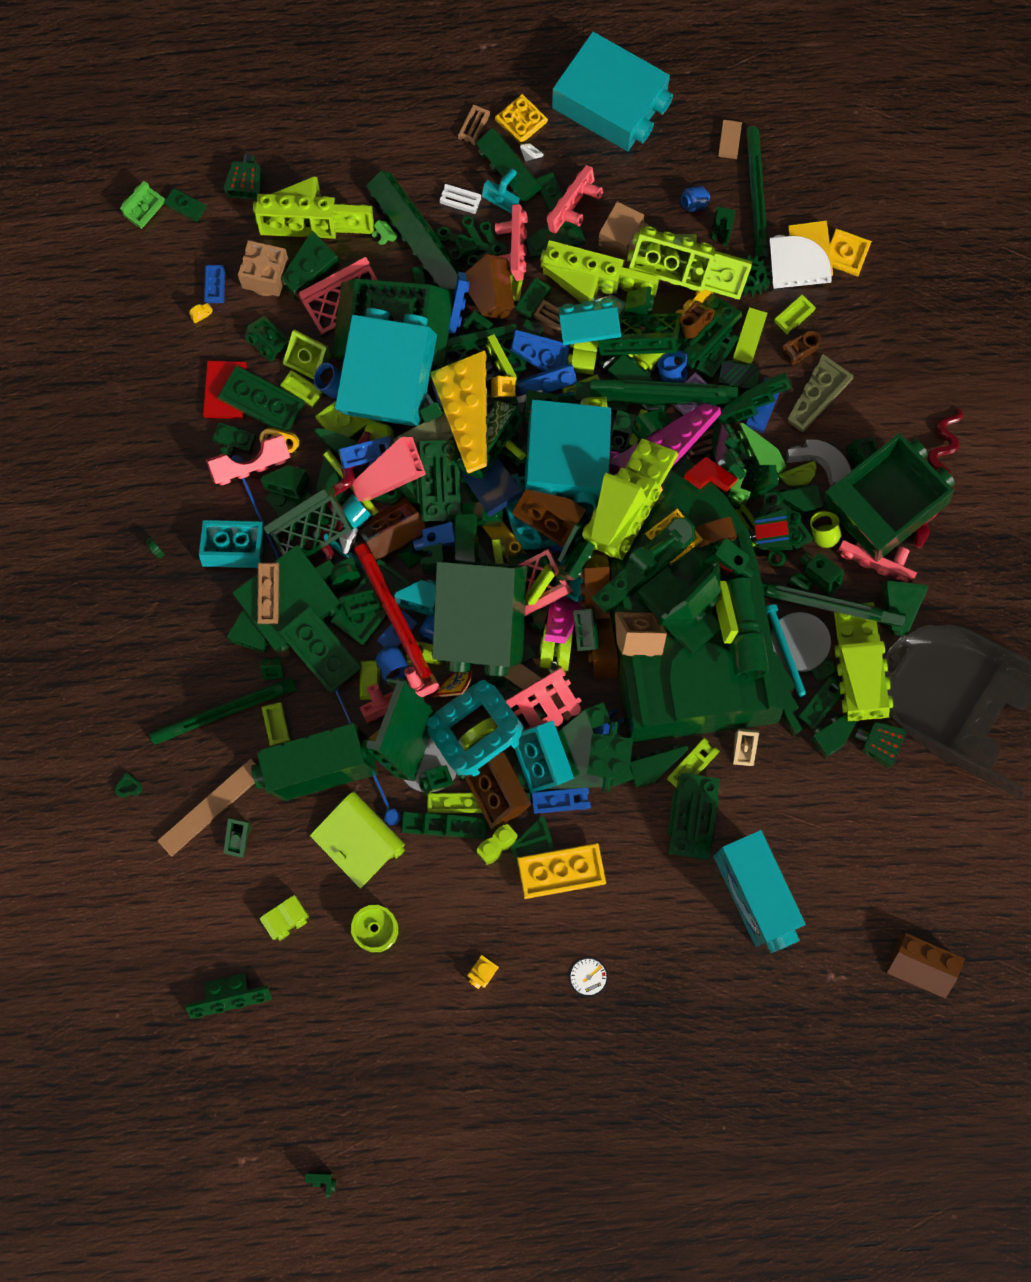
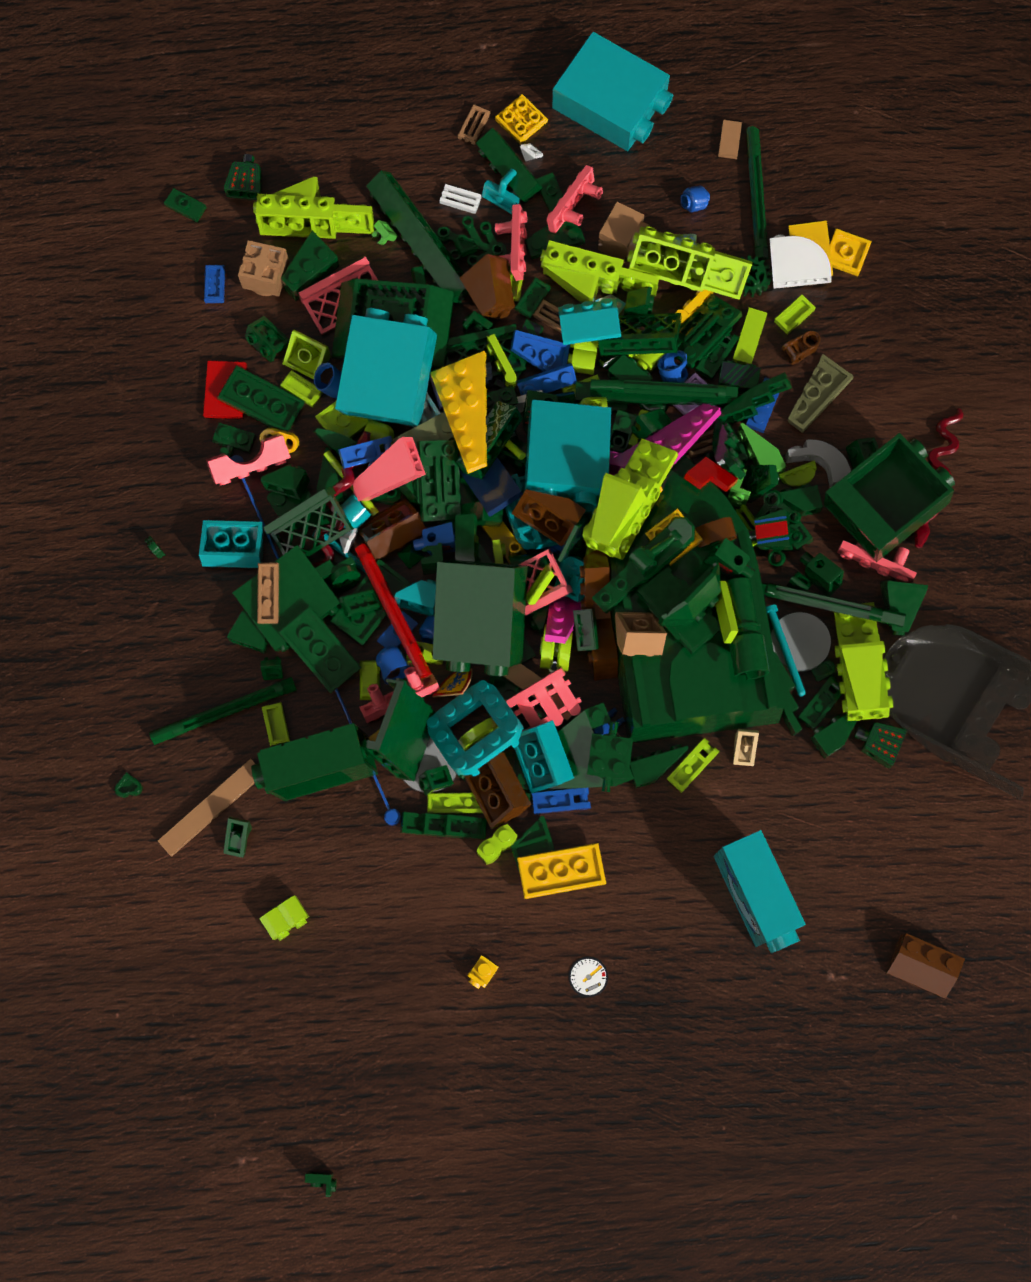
bright green bracket [120,181,165,229] -> none
dark green bracket [185,973,272,1019] -> none
yellow tile [189,304,213,324] -> none
lime door [310,792,405,889] -> none
lime wheel [351,905,398,952] -> none
dark green slope [420,402,443,423] -> none
blue plate [449,272,470,334] -> none
yellow slope [491,376,516,397] -> none
dark green plate [556,541,595,581] -> none
dark green piece [667,773,720,860] -> none
reddish brown piece [680,300,714,338] -> none
dark green hinge [712,207,736,246] -> none
lime helmet [810,511,841,548] -> none

